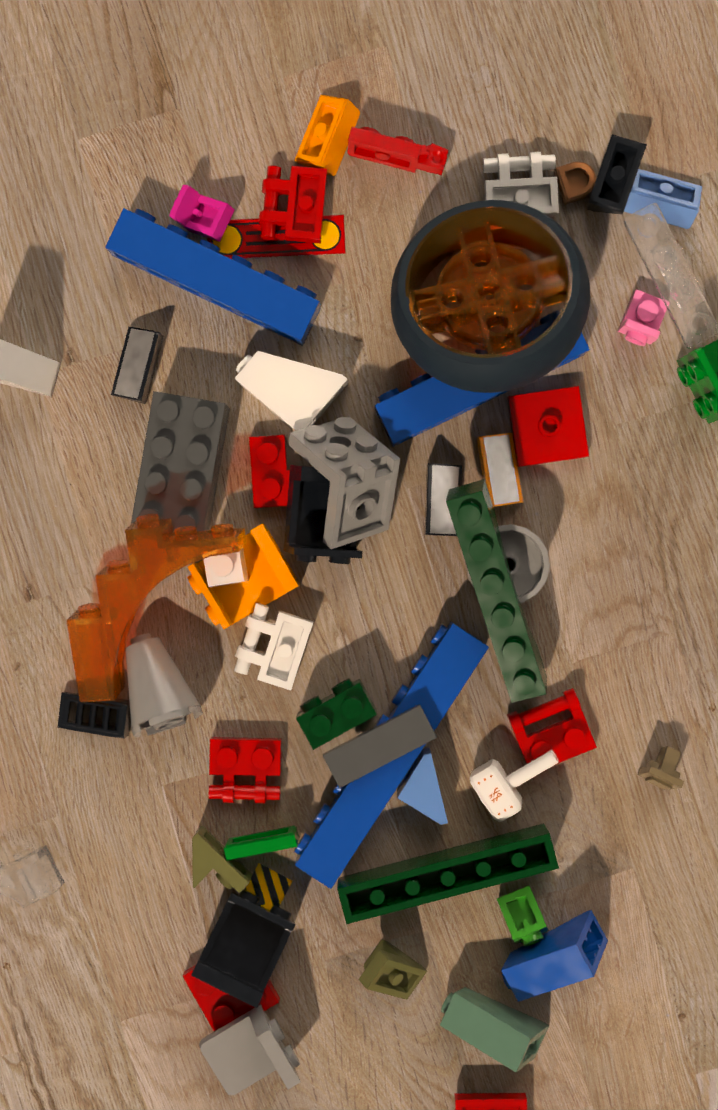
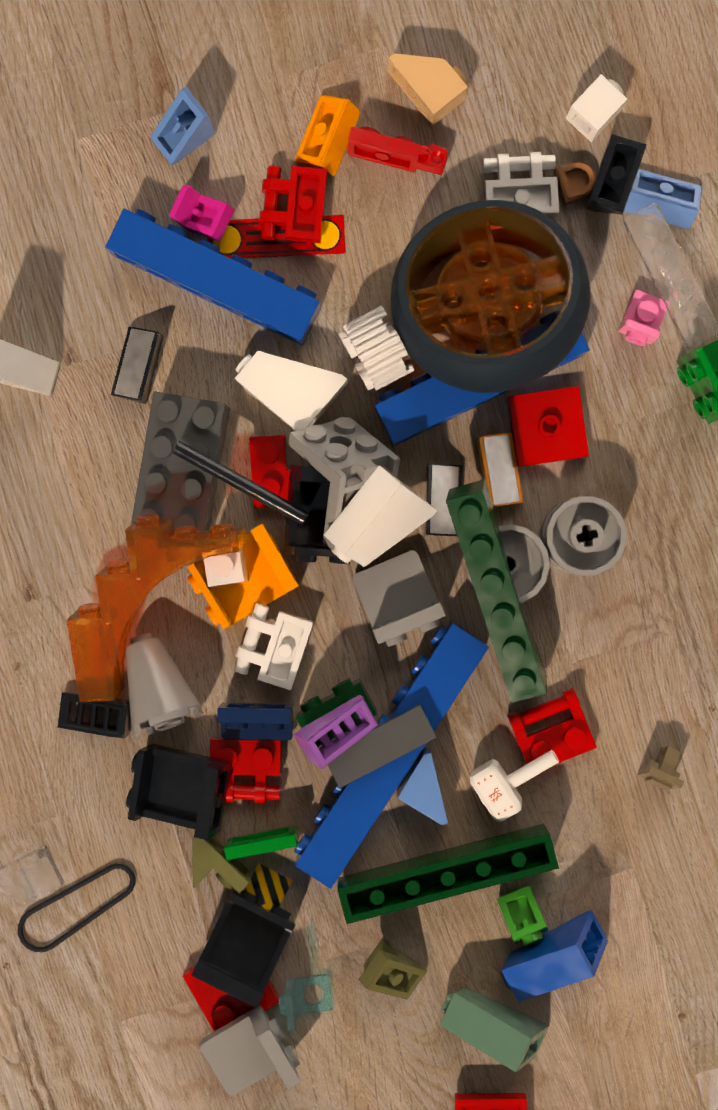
none -> black piece [18,864,135,952]
none -> black panel [126,743,231,841]
none -> medium blue slope [150,87,216,165]
none -> black bar [173,441,309,525]
none -> dark blue bracket [217,703,293,740]
none -> clear light blue bracket [279,974,333,1031]
none -> medium lavender slope [294,695,378,769]
none -> white slope [324,466,438,567]
none -> white brick [338,306,415,391]
none -> light grey bracket [352,550,446,647]
none -> tan slope [388,53,468,126]
none -> light grey wheel [540,496,627,576]
none -> white brick [566,74,627,142]

